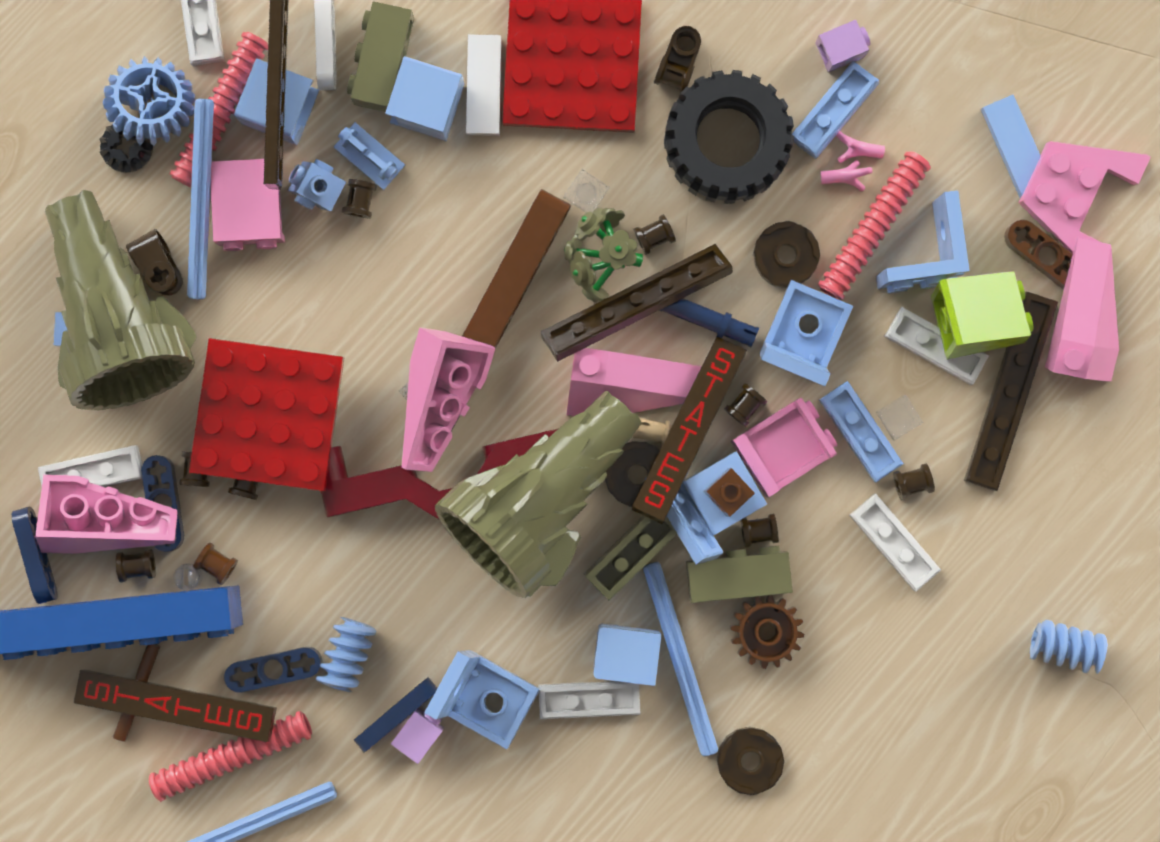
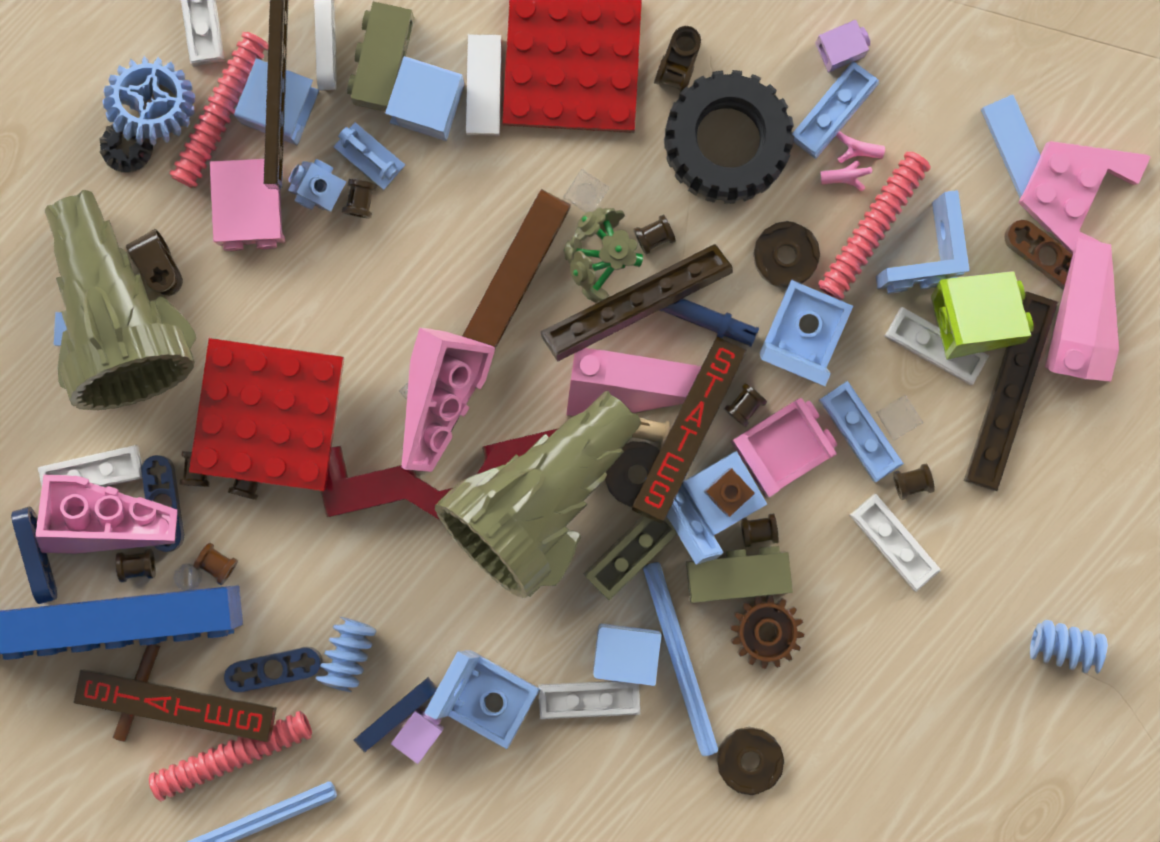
light blue axle [187,98,214,299] -> none

